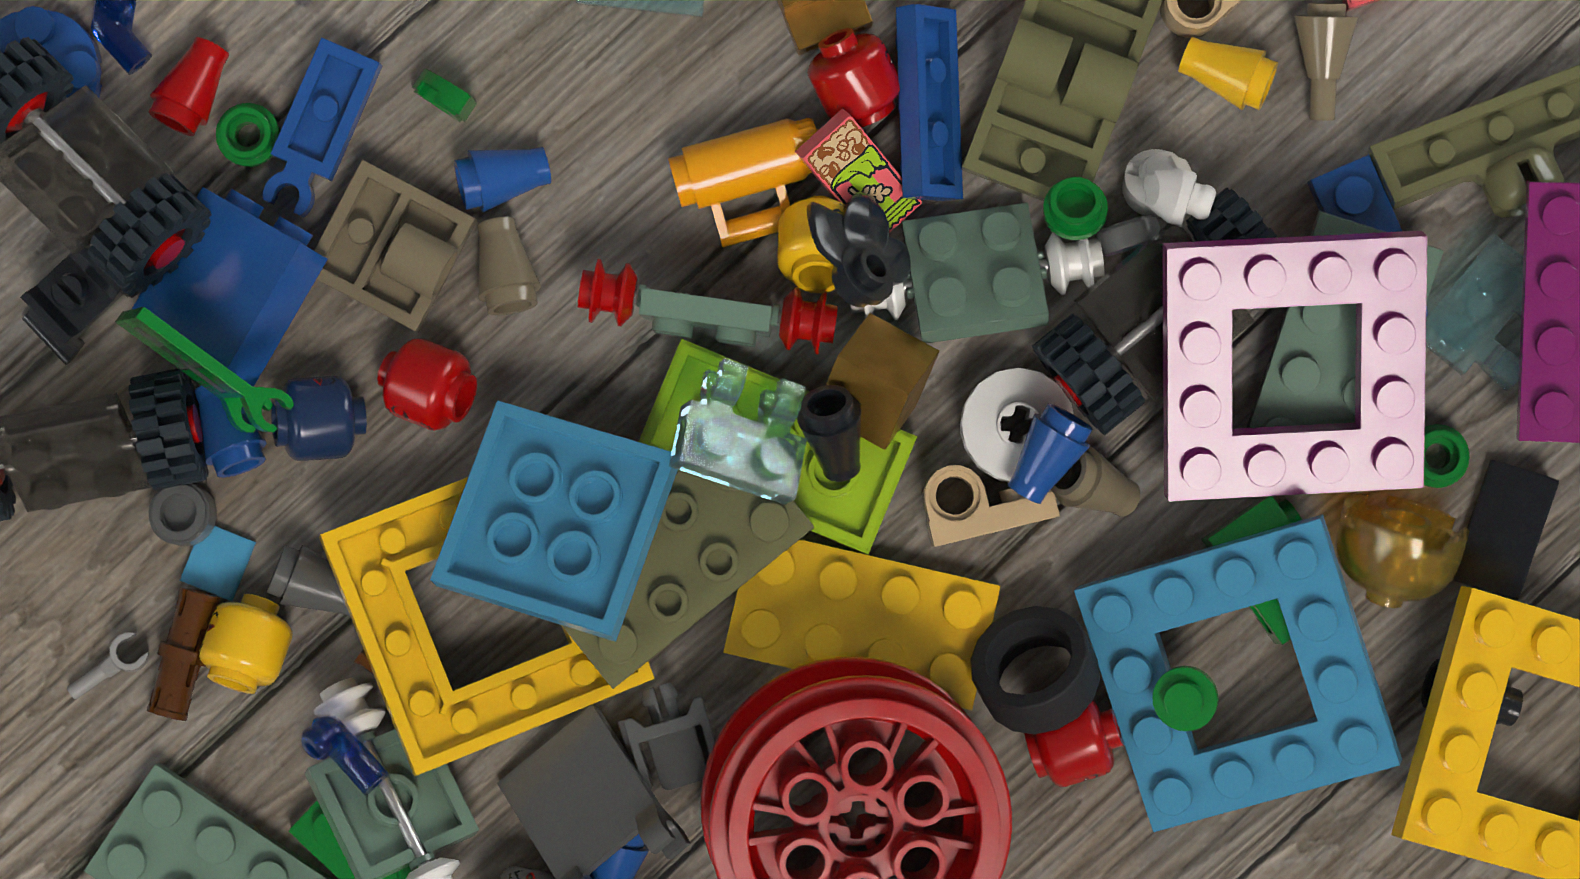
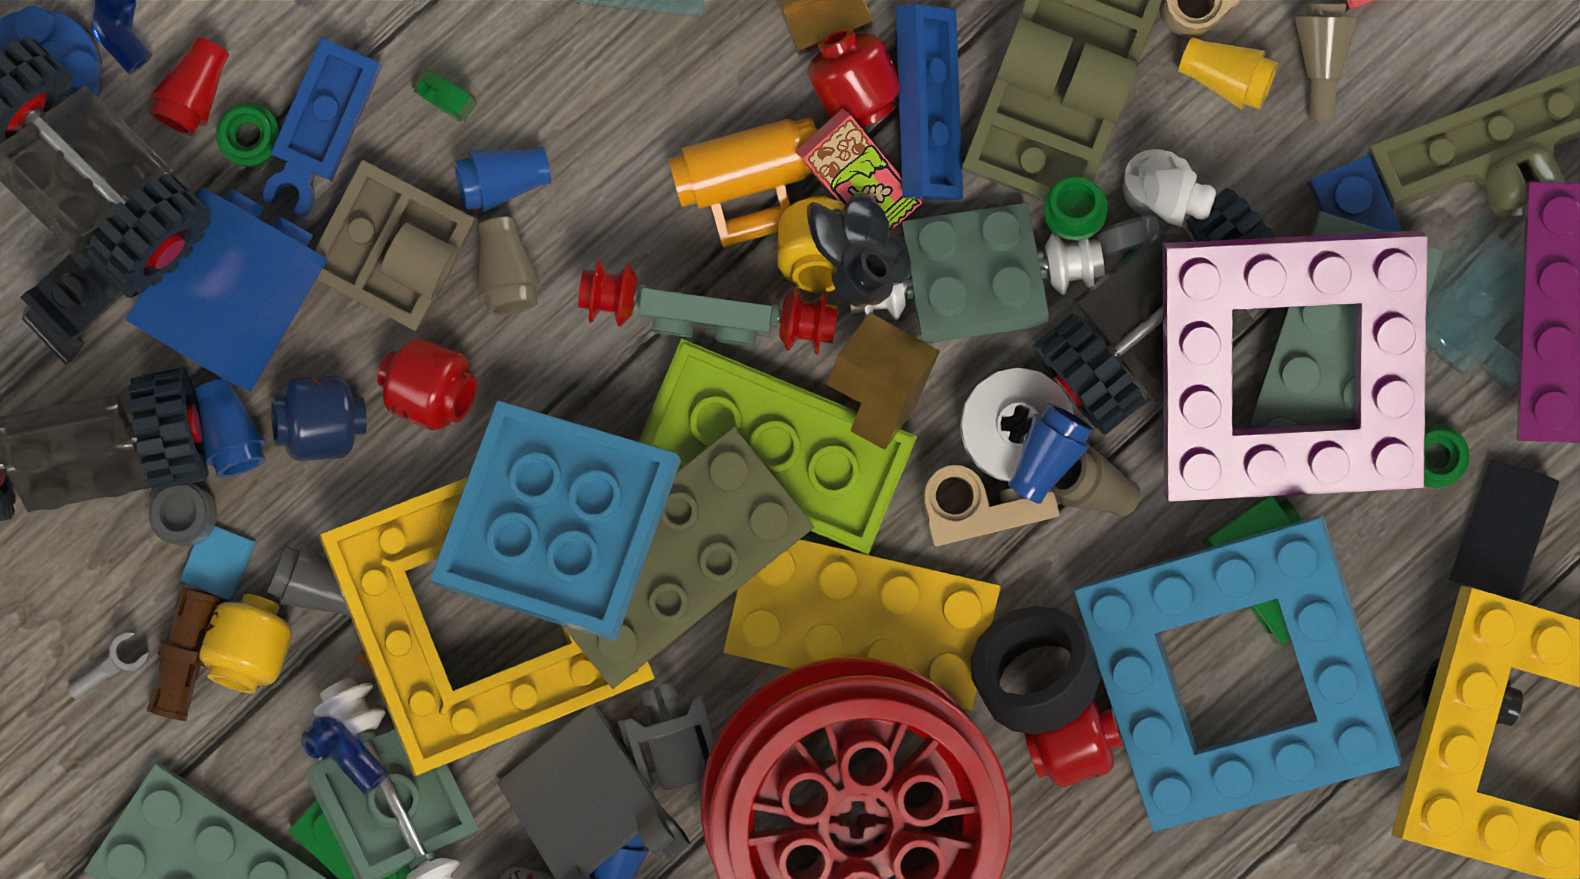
green flag [115,307,294,433] -> none
clear light blue plate [669,359,807,505] -> none
black cone [797,385,861,482] -> none
green plate [1152,666,1219,731] -> none
clear yellow cylinder [1335,494,1470,608] -> none

